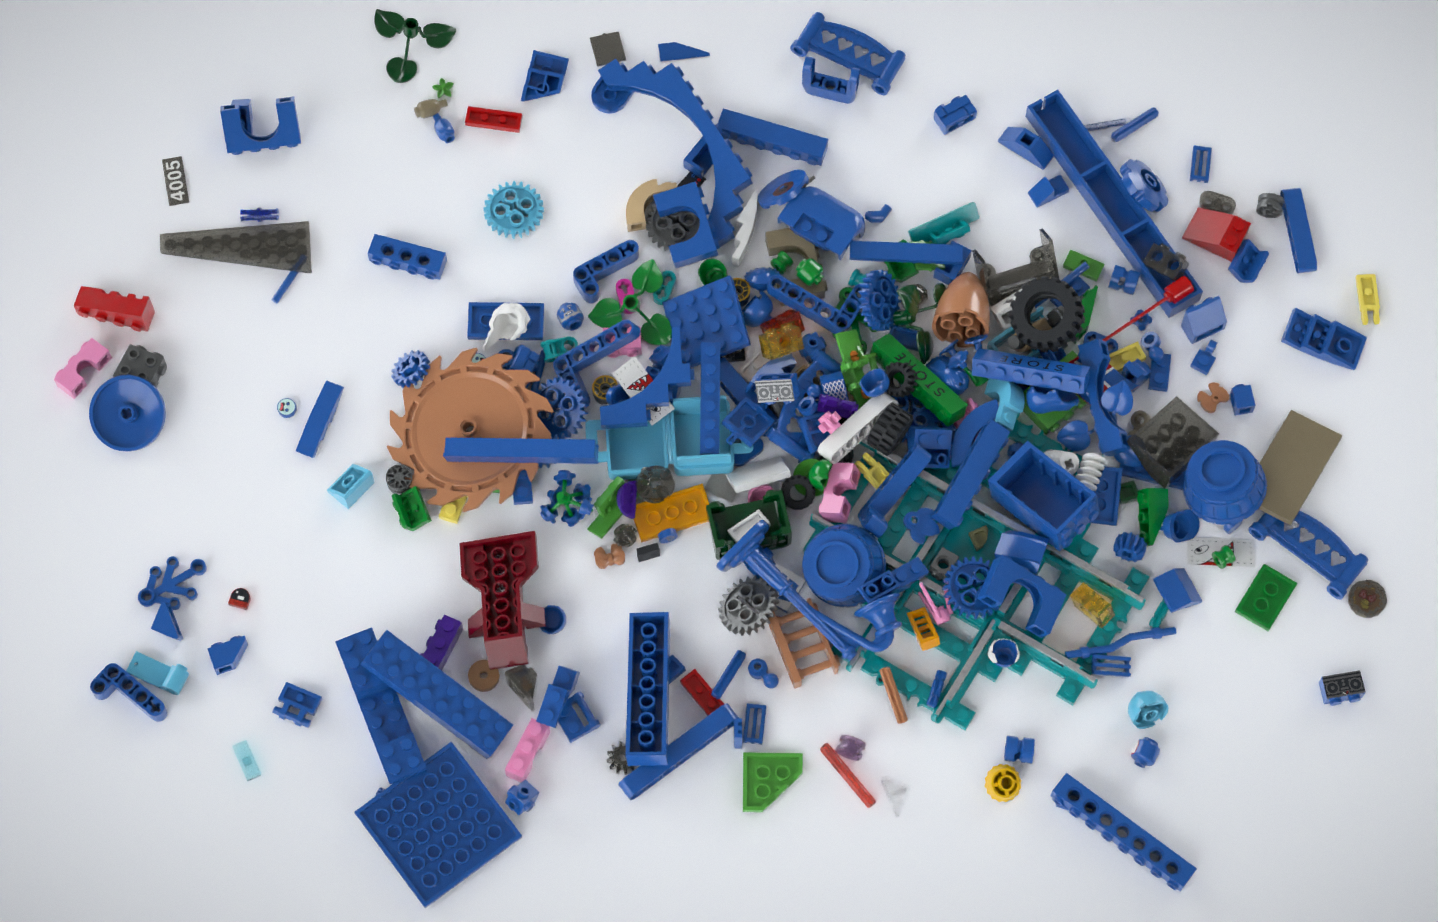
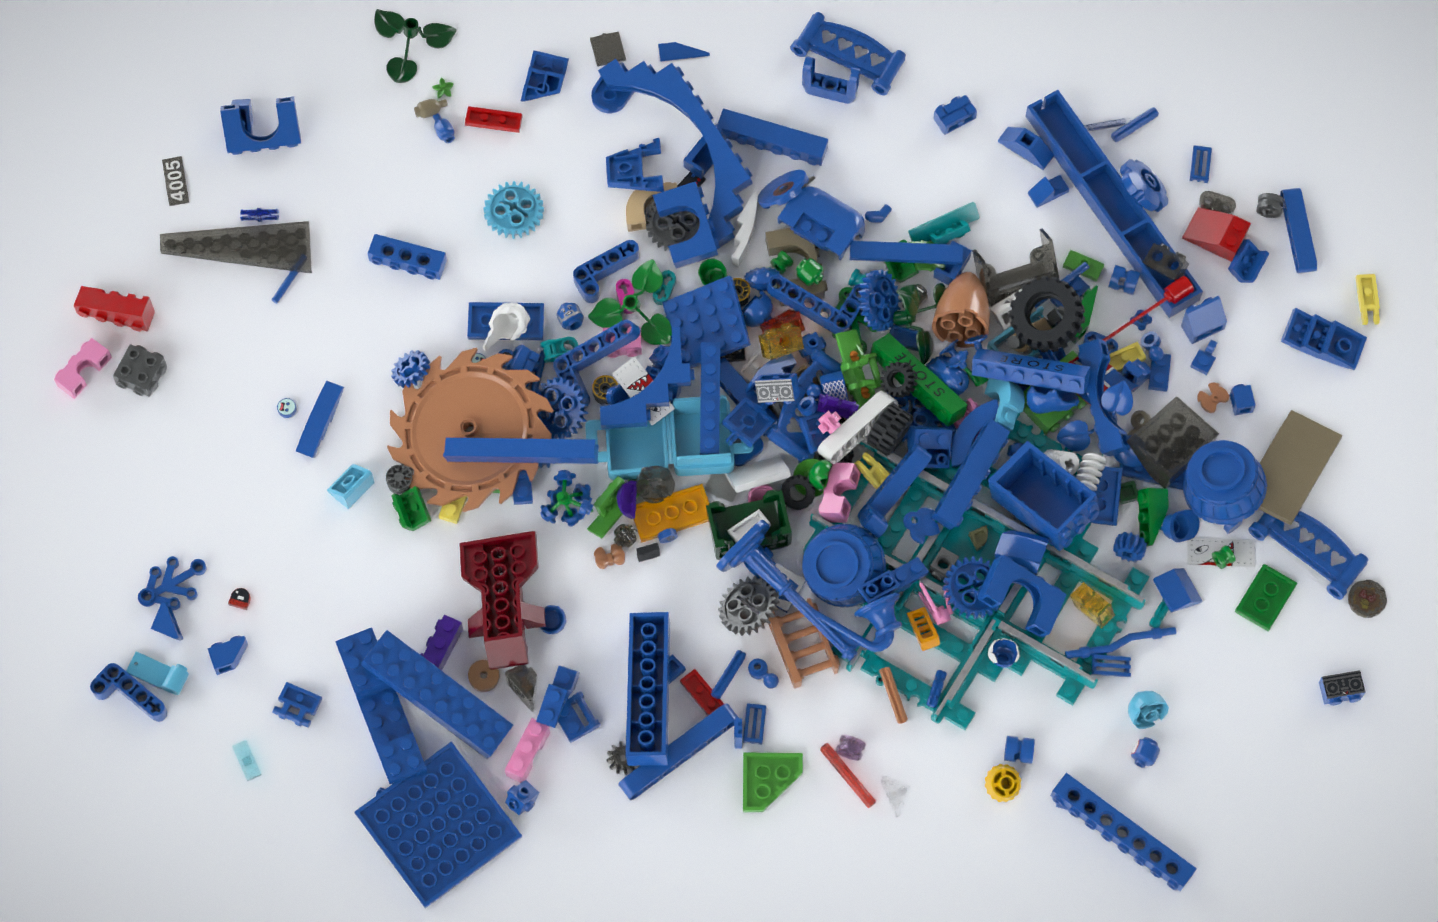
blue dish [89,375,166,452] -> none
blue hair [859,368,890,398] -> none
none -> blue wing [606,138,664,192]

